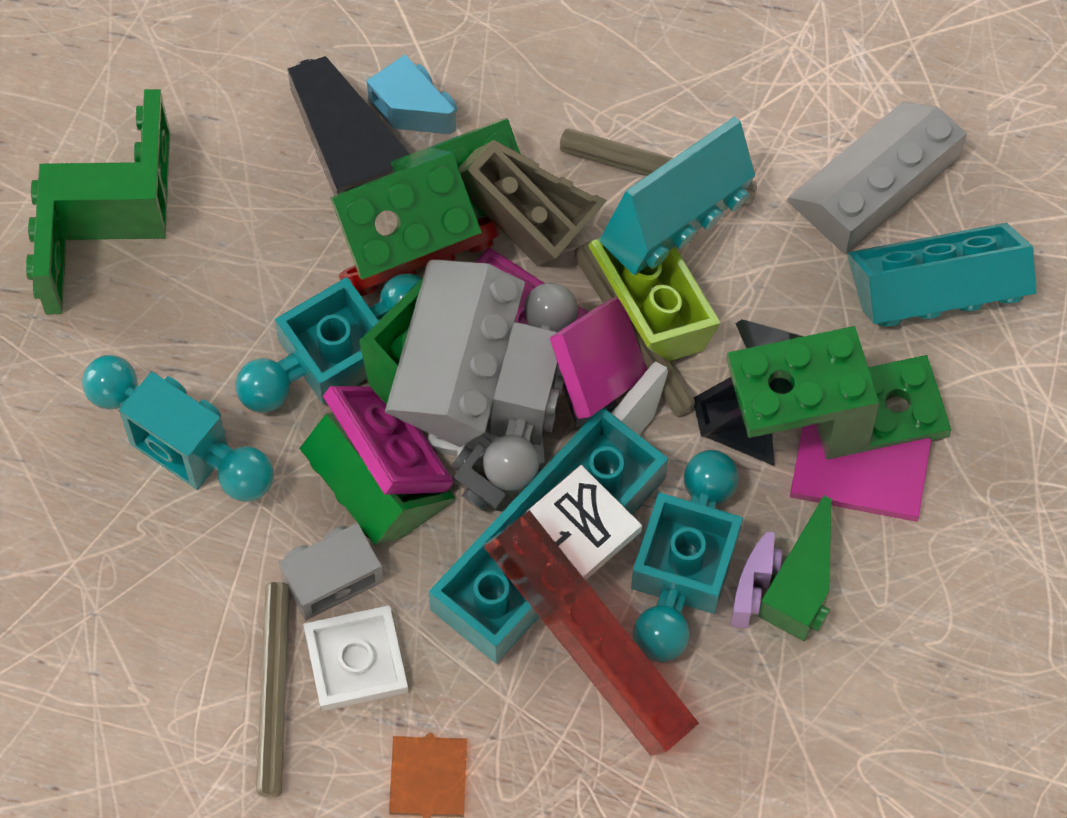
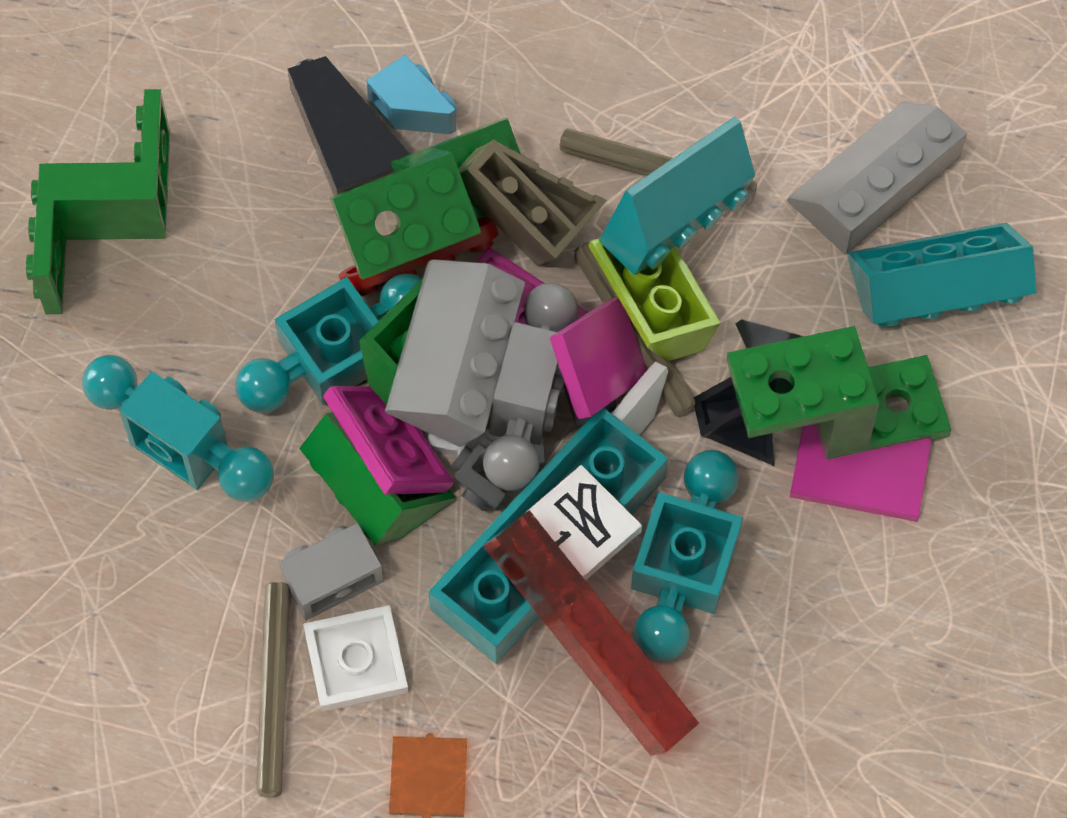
lavender slope [730,532,782,628] -> none
green slope [758,495,832,641] -> none

